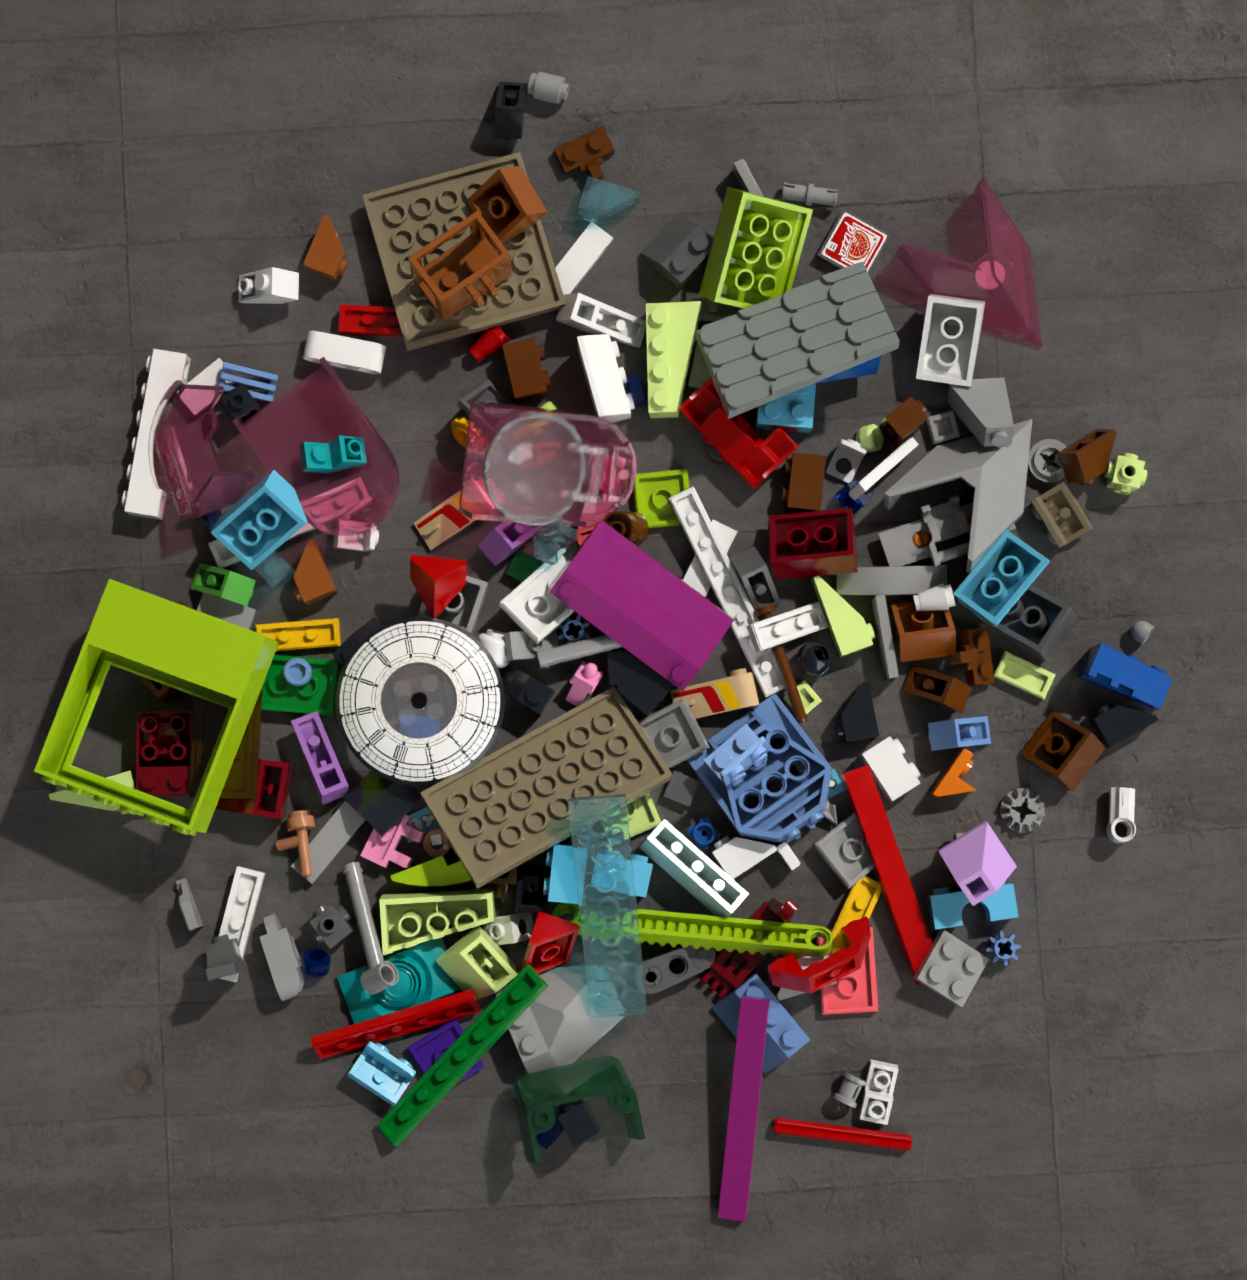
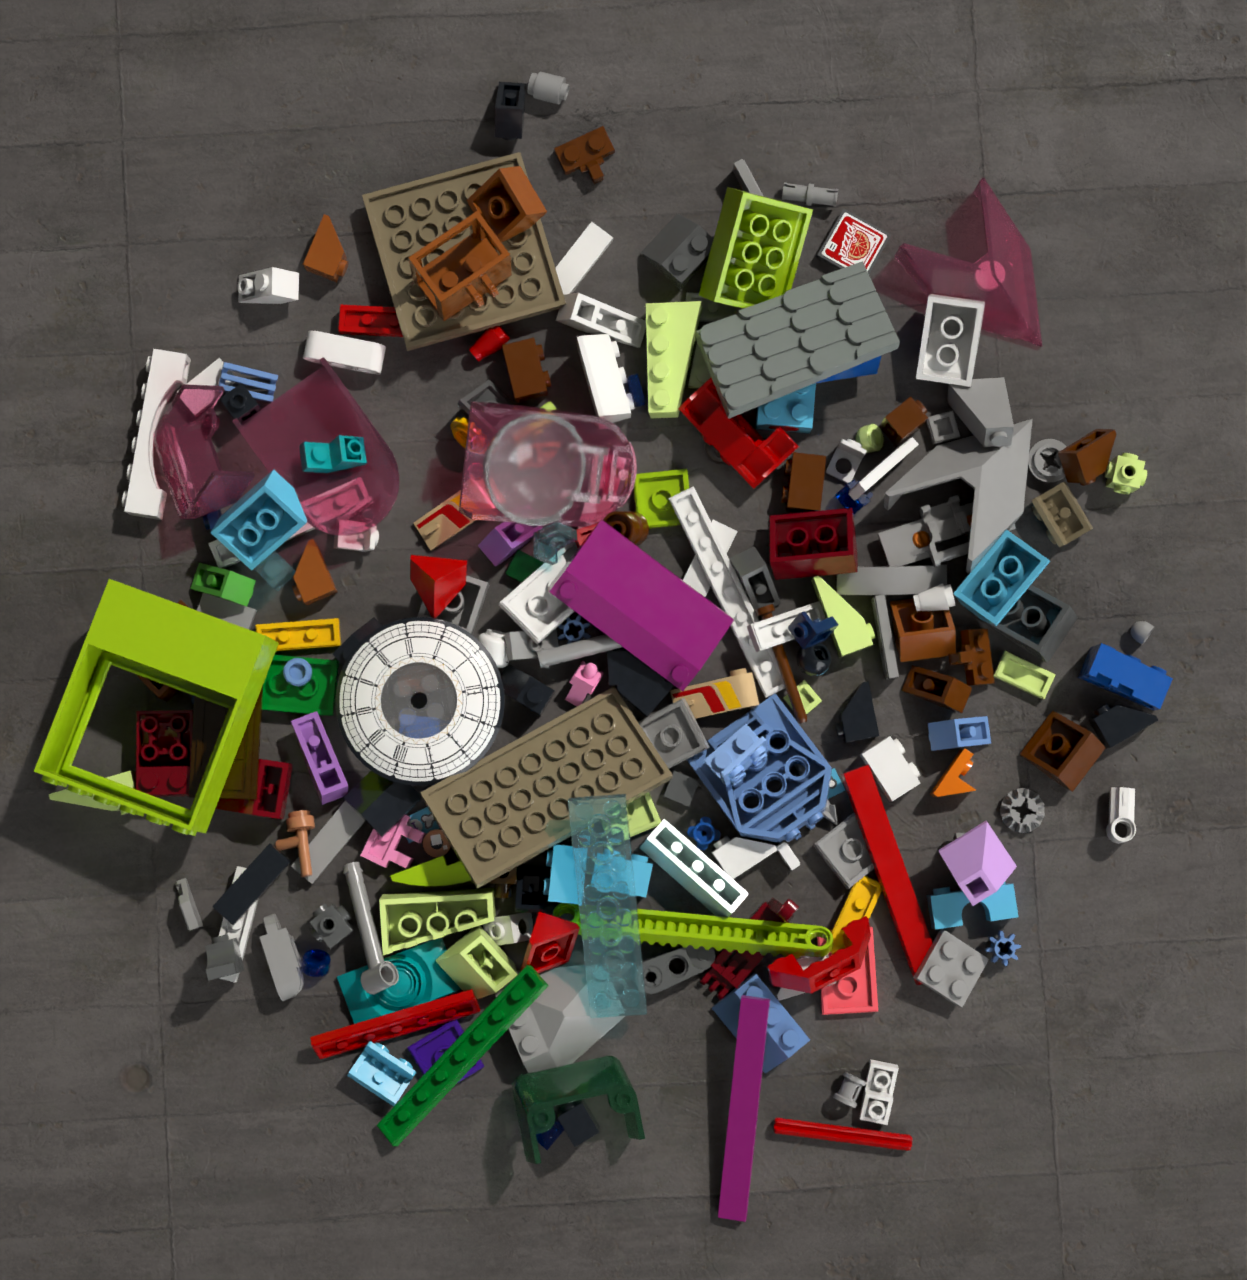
clear light blue slope [578,176,640,223] -> none
none -> black tile [212,843,291,925]
none -> dark blue bracket [788,611,839,649]

